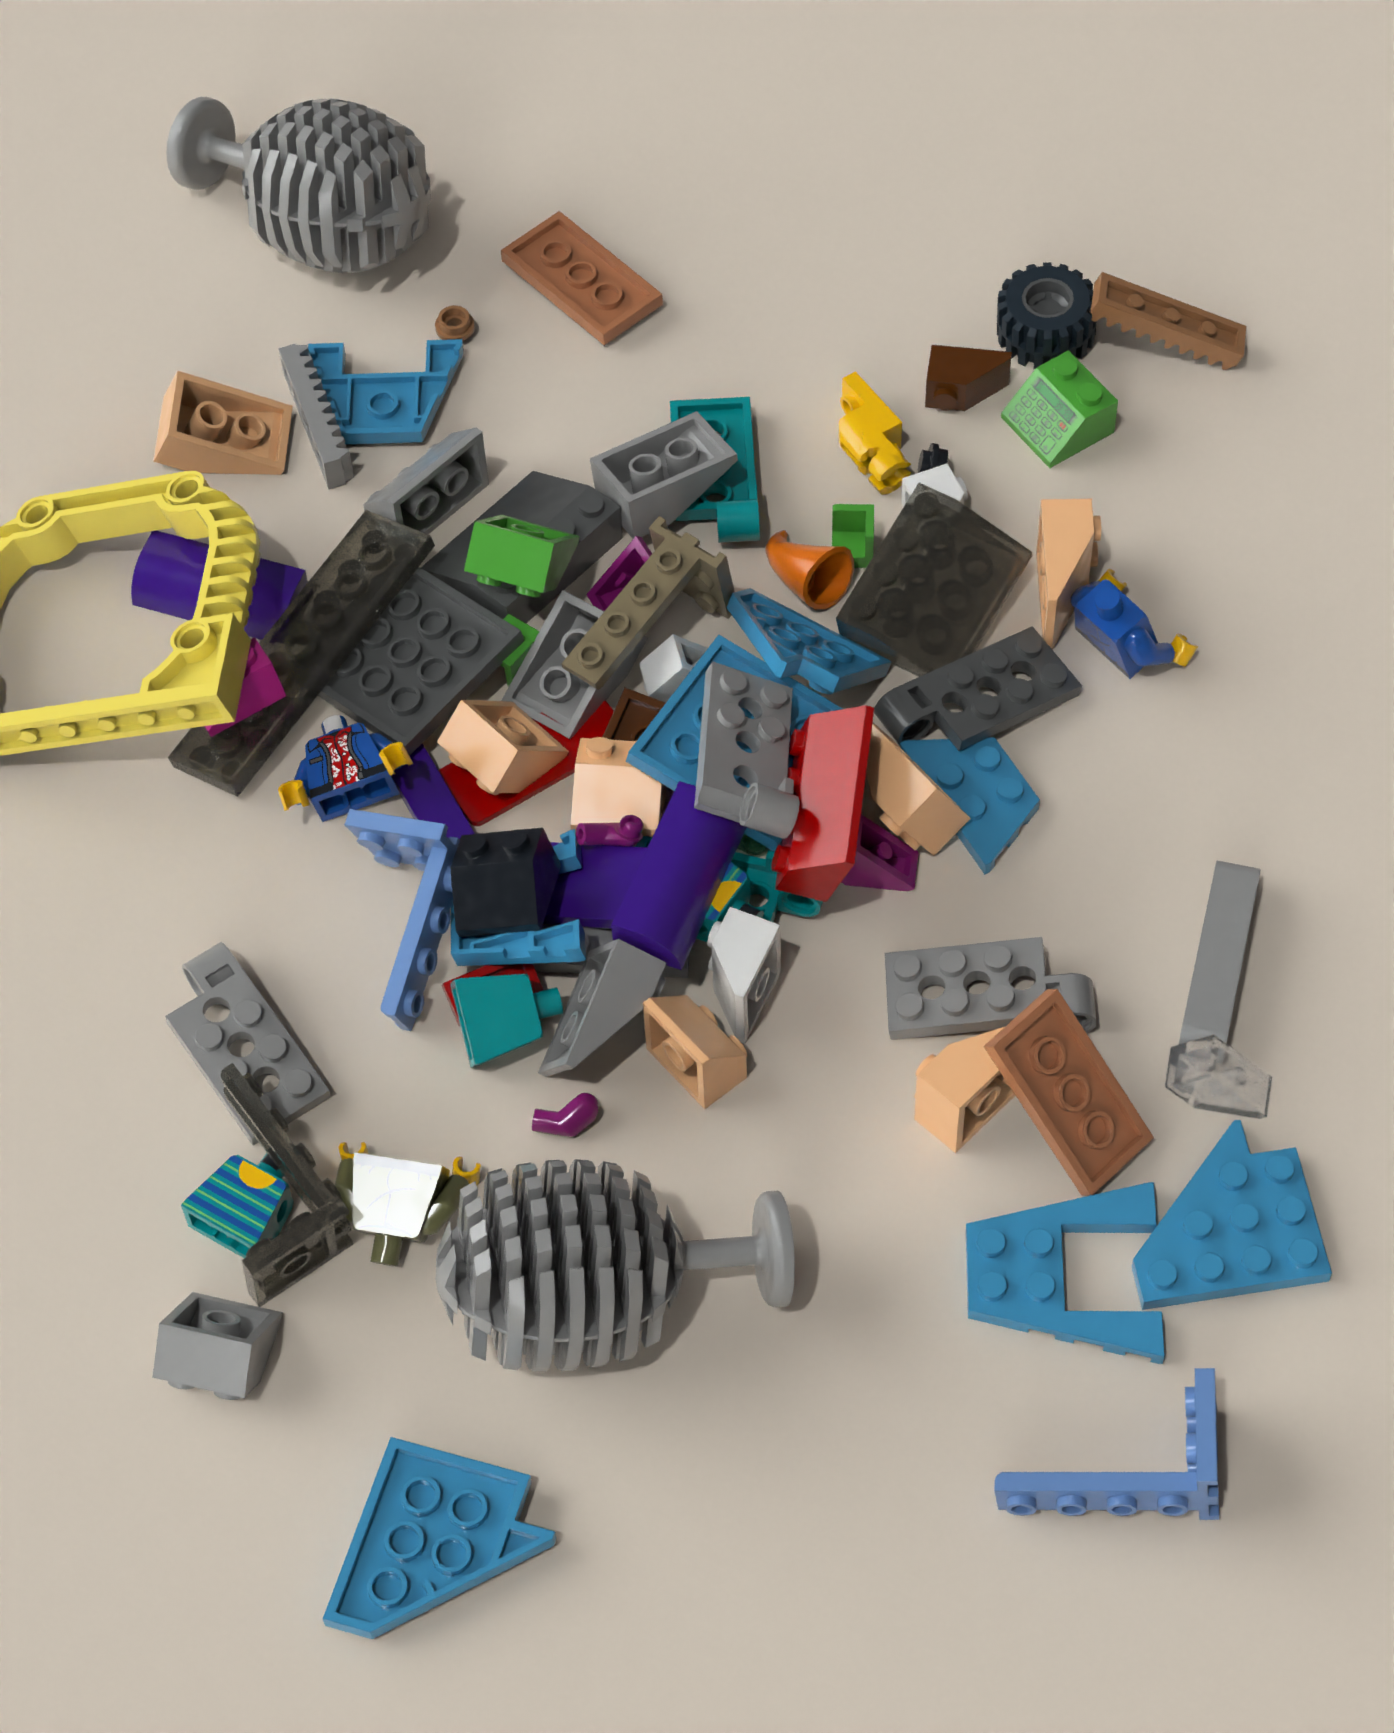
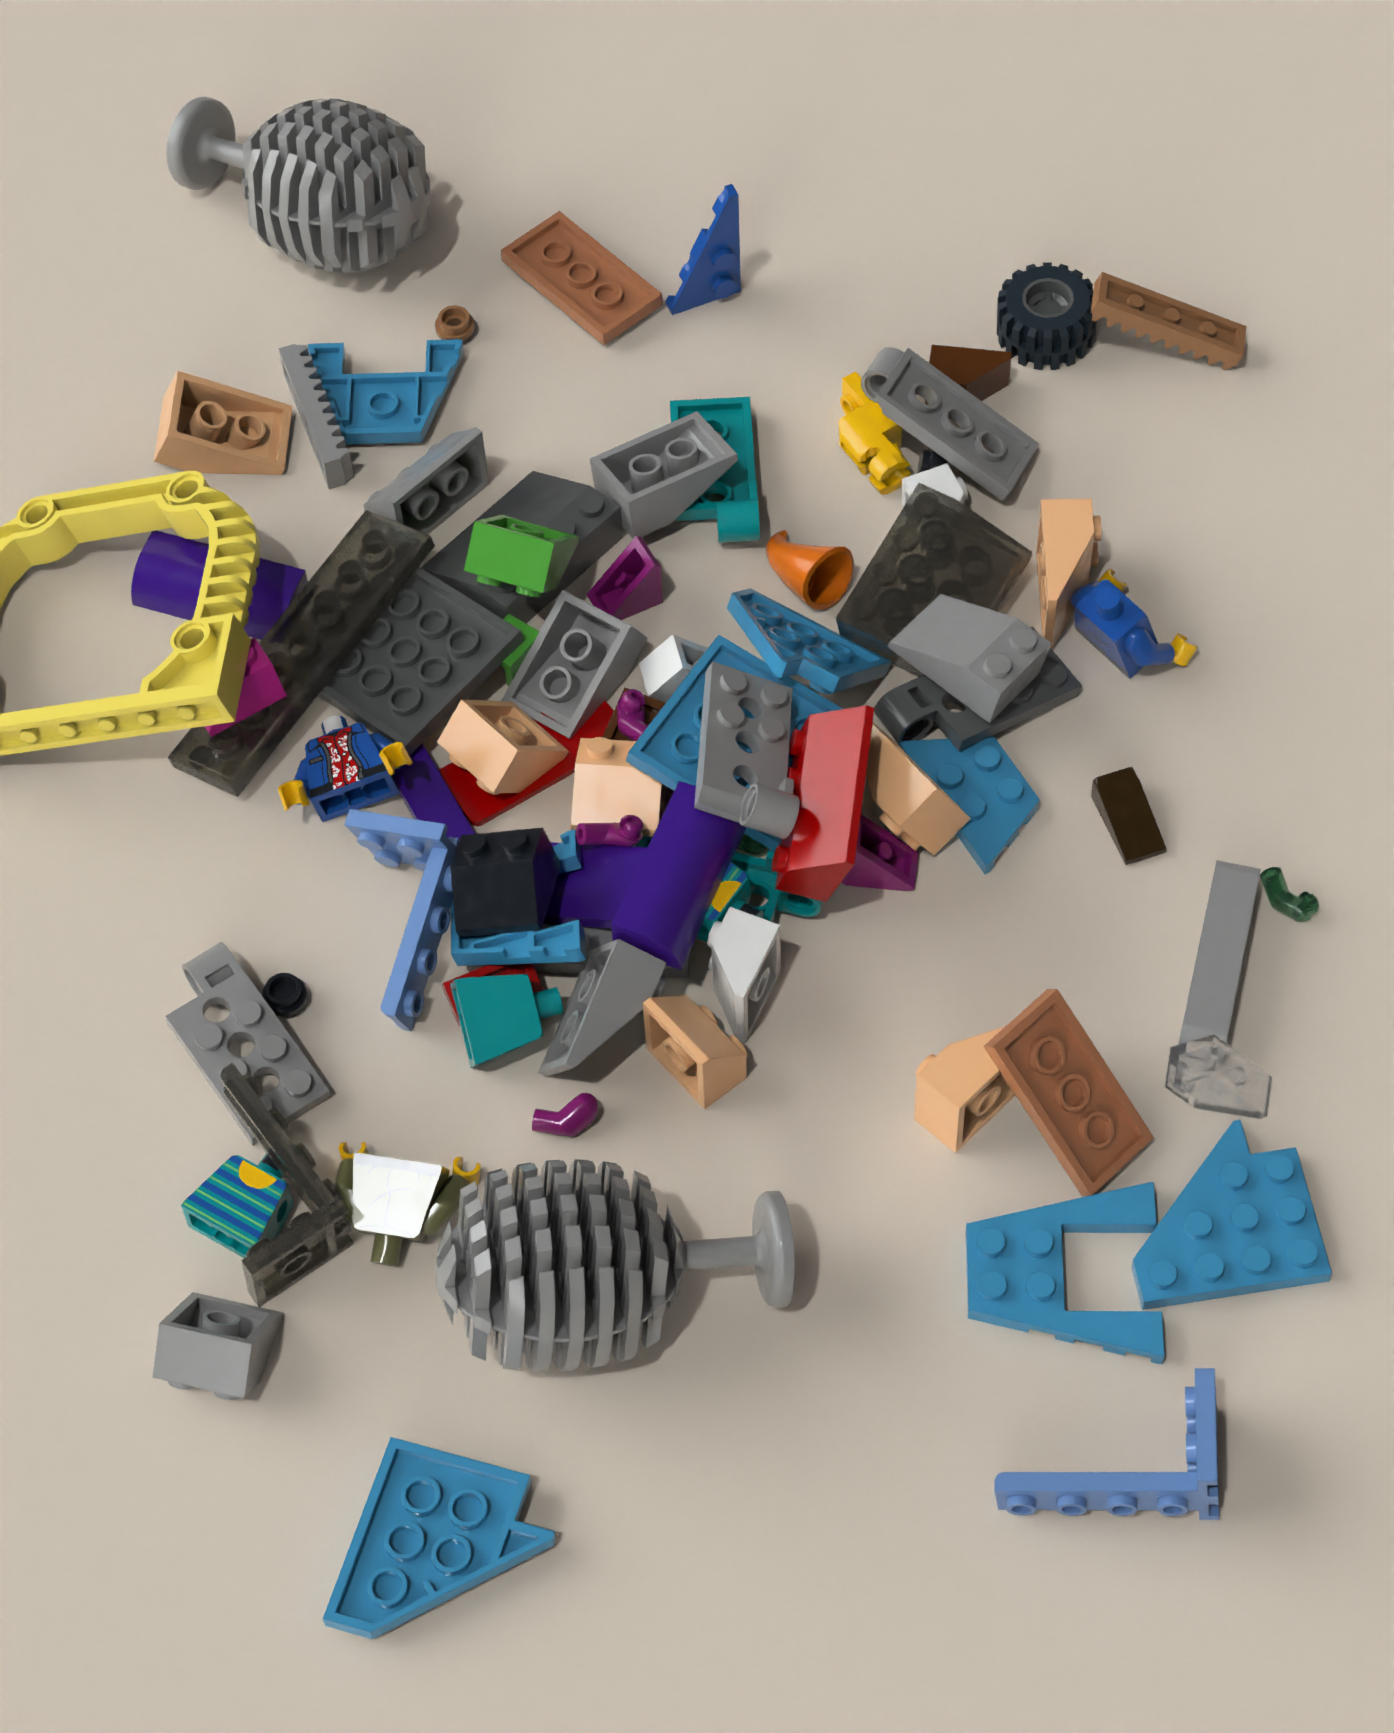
dark tan bracket [561,516,735,690] -> none
bright green panel [832,504,874,568] -> none
light grey hinge [885,937,1096,1040] -> none
bright green slope [1001,350,1118,468] -> none
none -> black plate [262,973,308,1017]
none -> magenta arm [617,689,648,741]
none -> blue wing [666,184,741,315]
none -> light grey hinge [861,347,1039,501]
none -> light grey slope [888,594,1052,723]
none -> dark brown slope [1091,767,1167,865]
none -> clear green arm [1260,867,1319,922]

